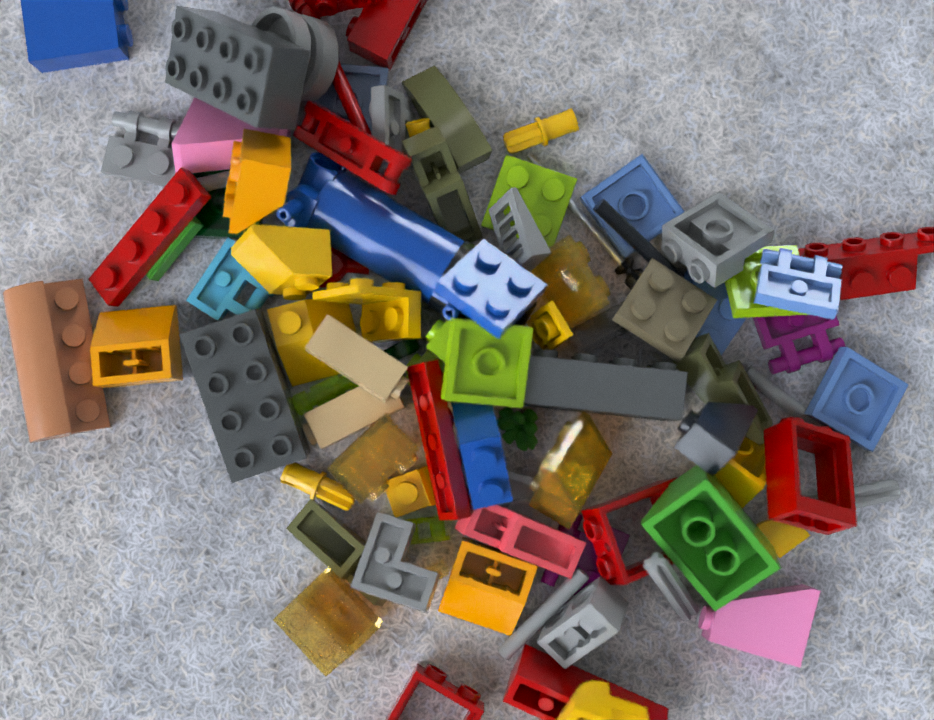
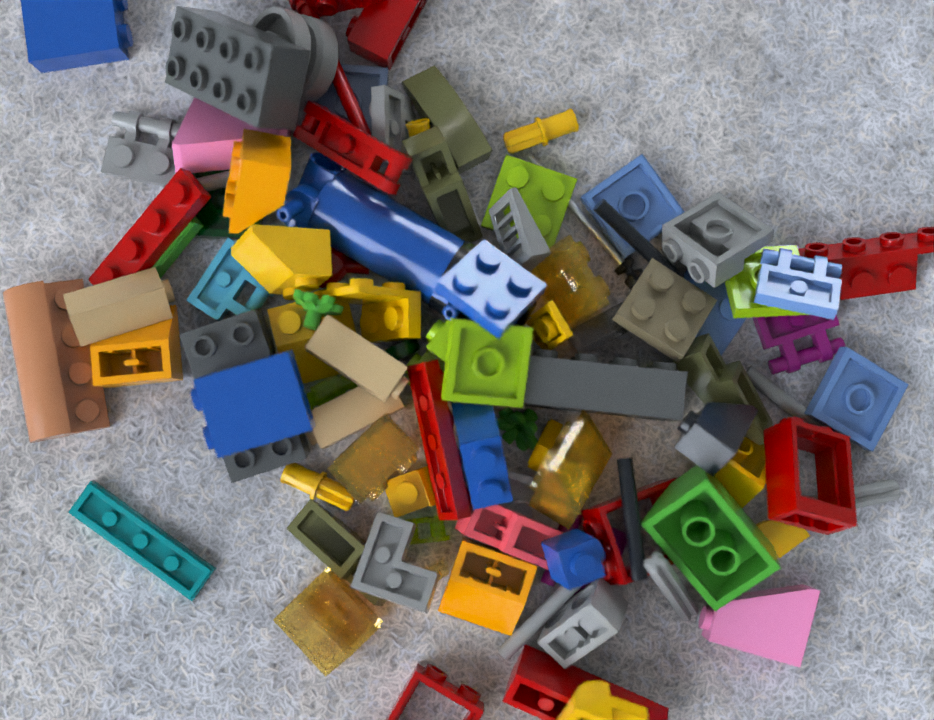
none -> tan brick [63,267,176,347]
none -> teal tile [68,481,217,601]
none -> blue brick [190,349,316,459]
none -> bright green plant [293,289,344,330]
none -> yellow tile [527,419,563,473]
none -> blue brick [541,528,606,591]
none -> black bar [617,458,648,581]

